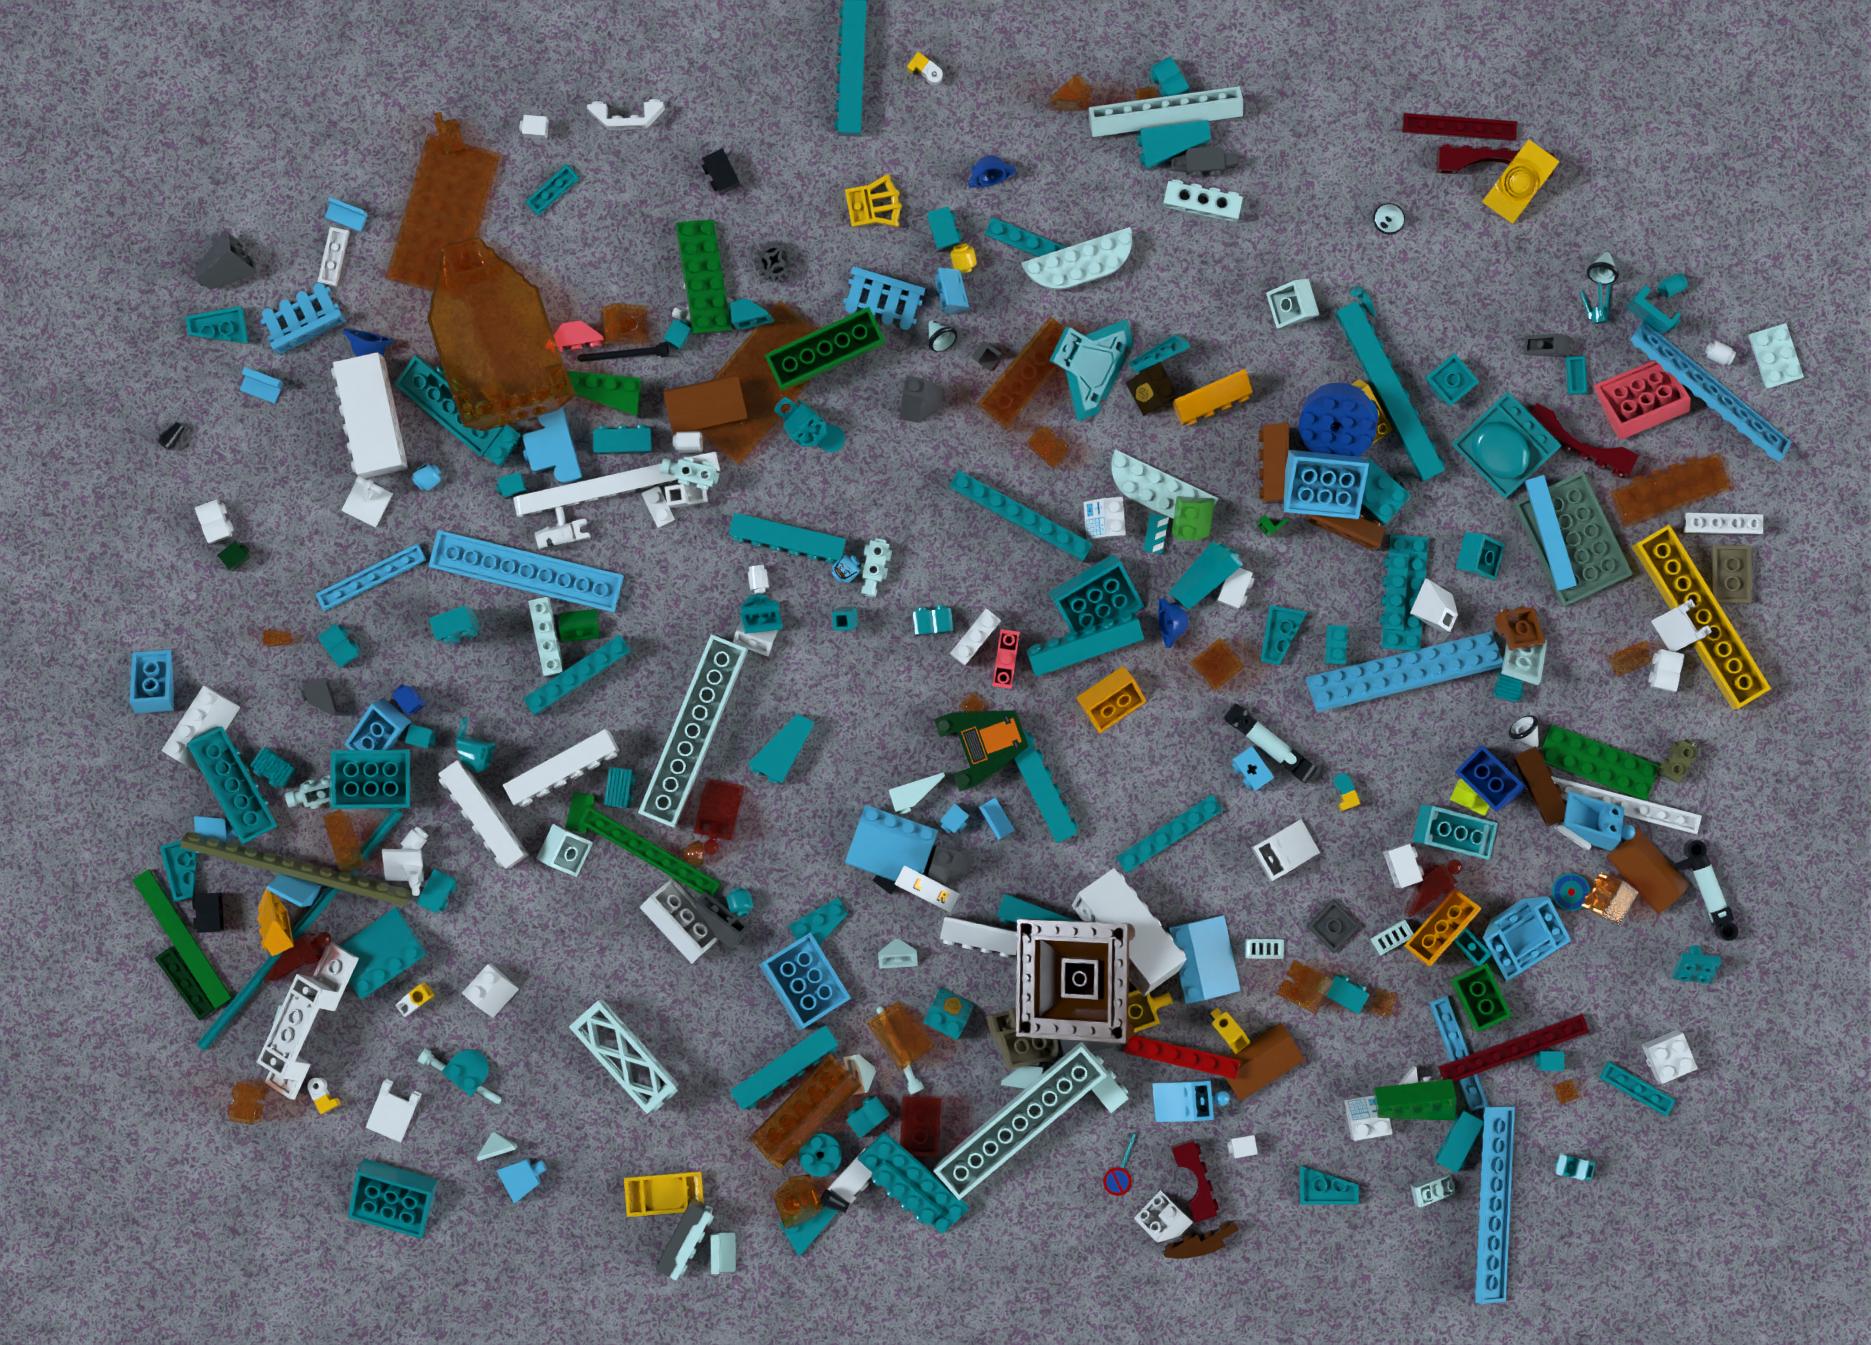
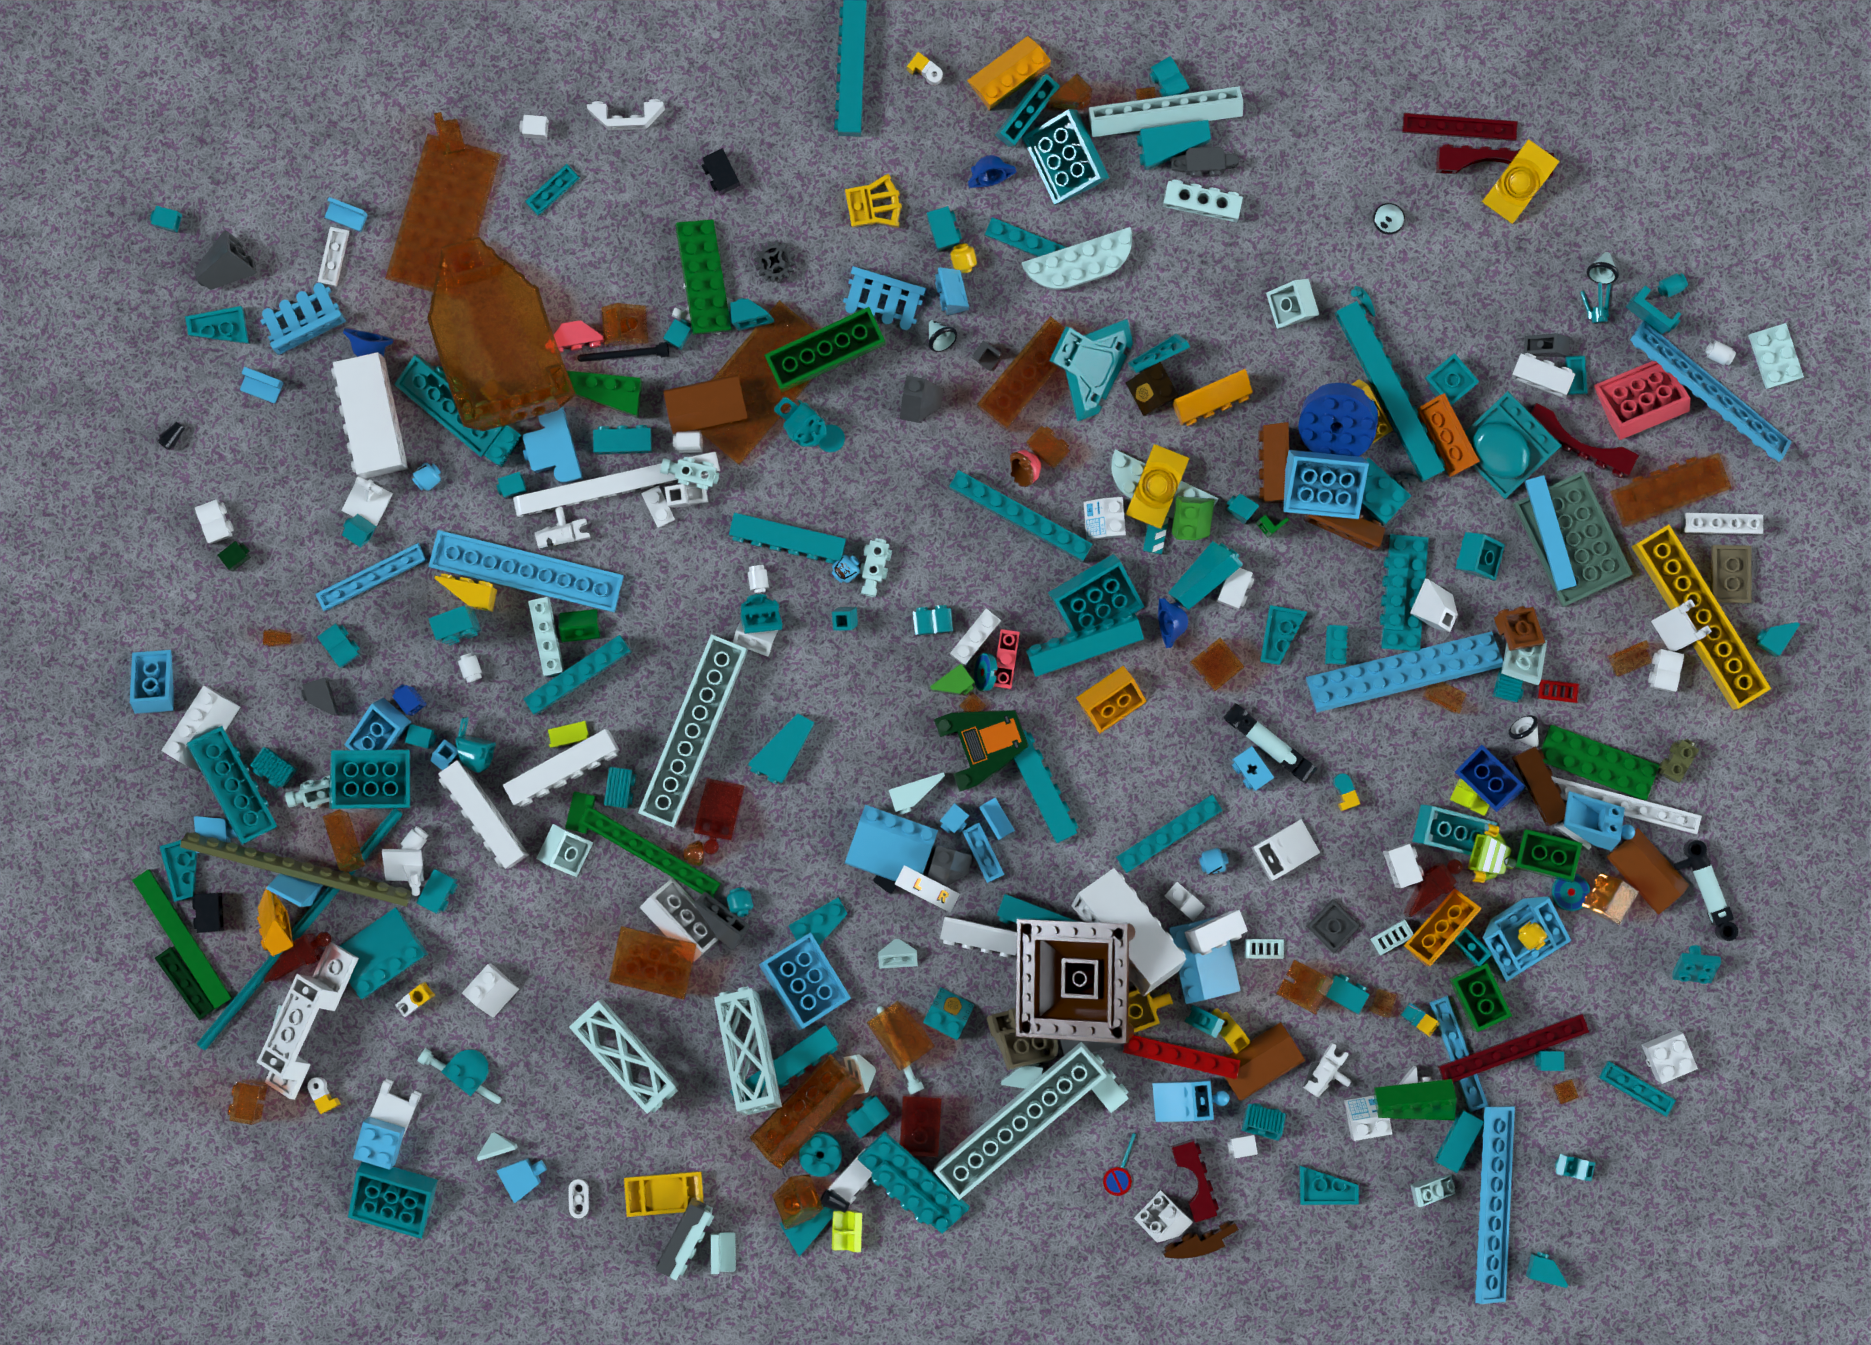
none -> teal brick [150,206,182,233]
none -> teal brick [342,514,377,548]
none -> medium azure brick [353,1117,405,1170]
none -> medium azure brick [430,739,459,770]
none -> yellow slope [434,573,497,612]
none -> white brick [458,653,482,683]
none -> neon yellow panel [548,721,589,748]
none -> white plate [569,1179,589,1218]
none -> clear orange slope [609,926,697,1000]
none -> light aqua piece [714,987,782,1116]
none -> neon yellow panel [832,1210,862,1252]
none -> bright green slope [930,664,975,696]
none -> medium azure plate [962,823,1004,883]
none -> light orange slope [967,36,1051,111]
none -> teal tile [974,653,997,691]
none -> teal brick [995,74,1060,147]
none -> dark orange hair [1010,450,1041,487]
none -> teal slope [1022,109,1110,205]
none -> yellow slope [1125,444,1189,529]
none -> white slope [1164,882,1205,921]
none -> white brick [1184,910,1248,955]
none -> teal plate [1184,1005,1224,1038]
none -> medium azure head [1199,848,1229,875]
none -> teal slope [1226,494,1259,524]
none -> teal brick [1241,1103,1286,1141]
none -> white piece [1303,1043,1352,1097]
none -> leg [1401,1003,1440,1038]
none -> orange plate [1417,393,1480,477]
none -> clear orange panel [1422,682,1466,714]
none -> torso [1467,824,1516,883]
none -> white brick [1512,353,1575,399]
none -> green brick [1515,829,1583,883]
none -> yellow head [1518,921,1547,950]
none -> teal slope [1526,1251,1568,1288]
none -> red slope [1538,680,1580,703]
none -> teal slope [1756,622,1800,657]

